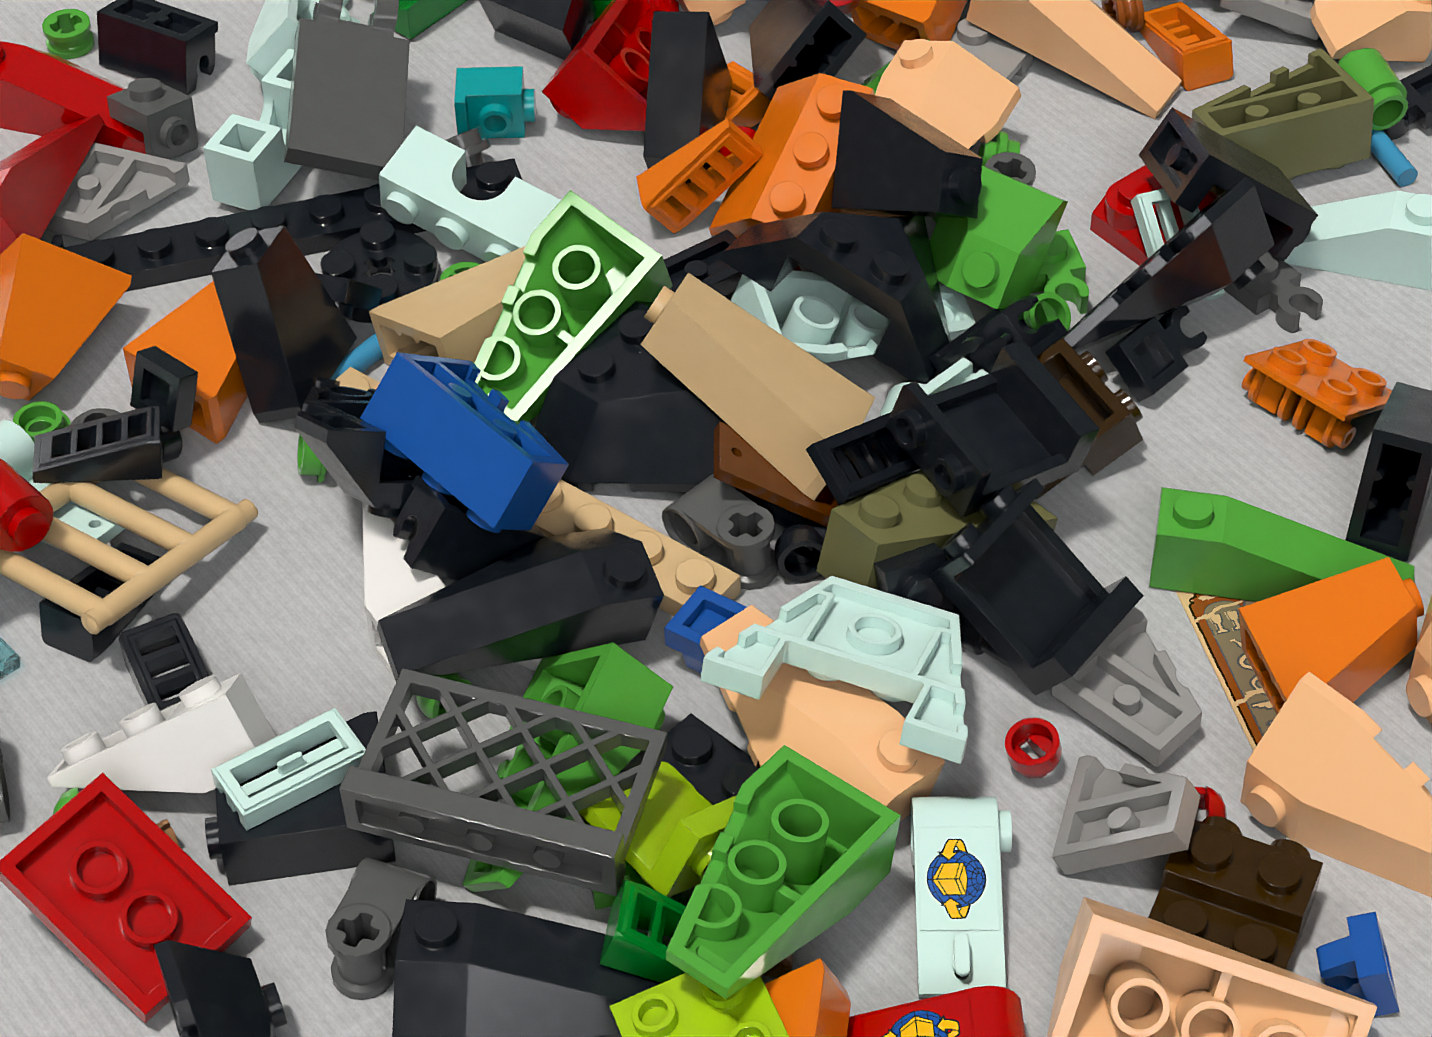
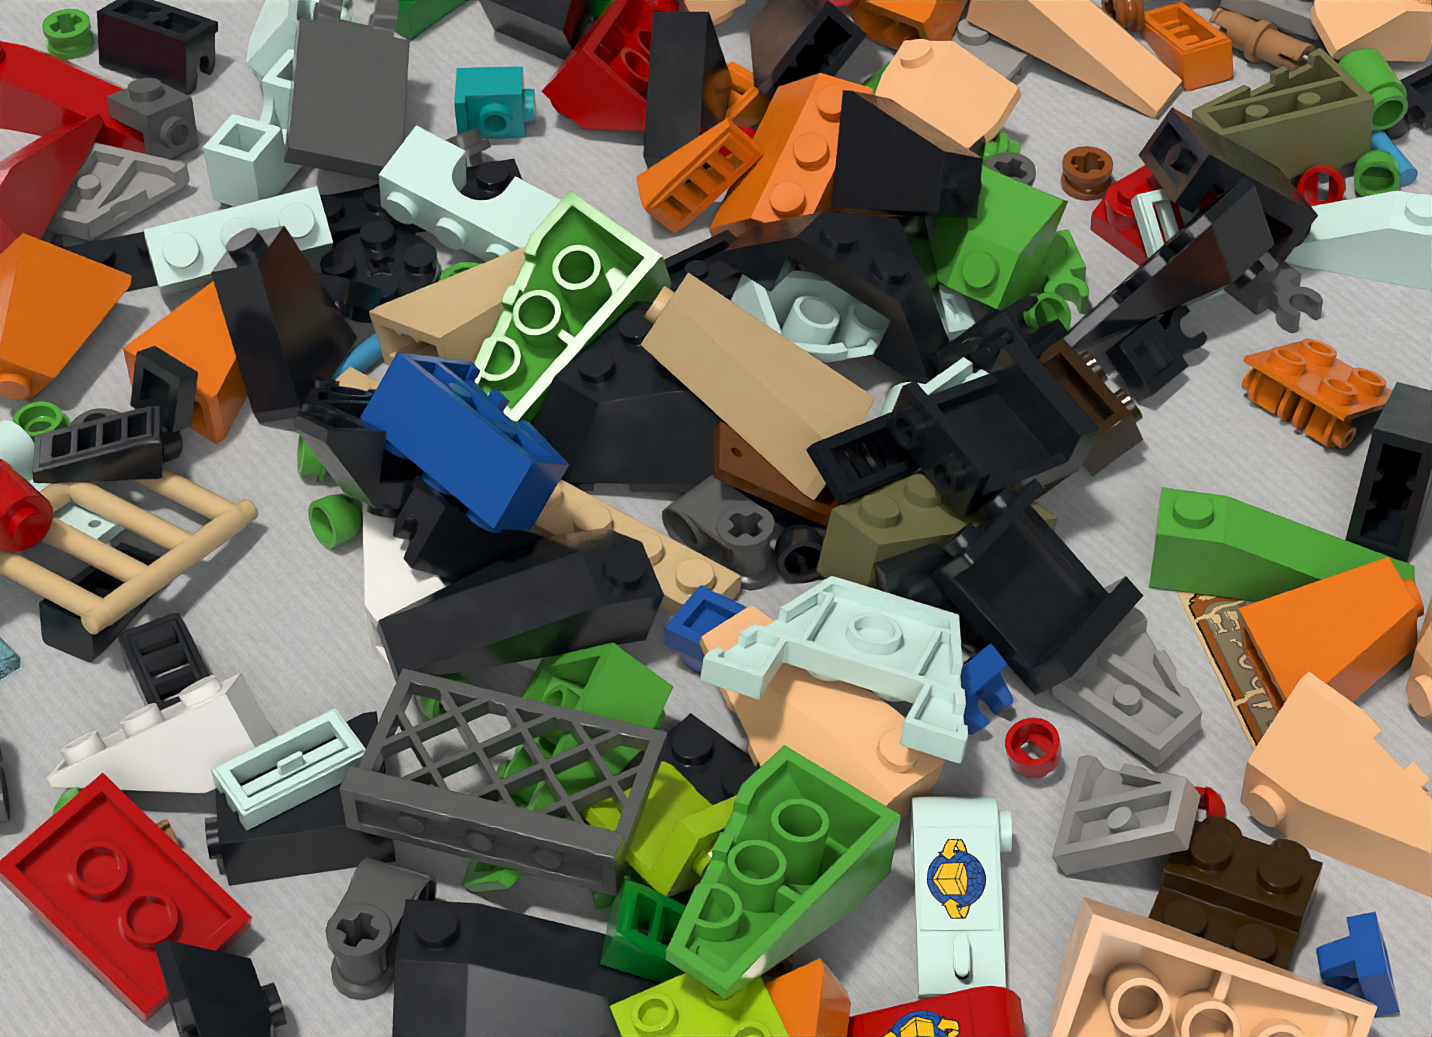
none -> light aqua arch [143,186,333,296]
none -> bright green hinge [308,494,363,549]
none -> blue tile [960,644,1013,735]
none -> dark orange bush [1060,146,1114,201]
none -> medium nougat pin [1209,7,1316,72]
none -> red hinge [1298,164,1346,206]
none -> bright green hinge [1353,149,1400,197]

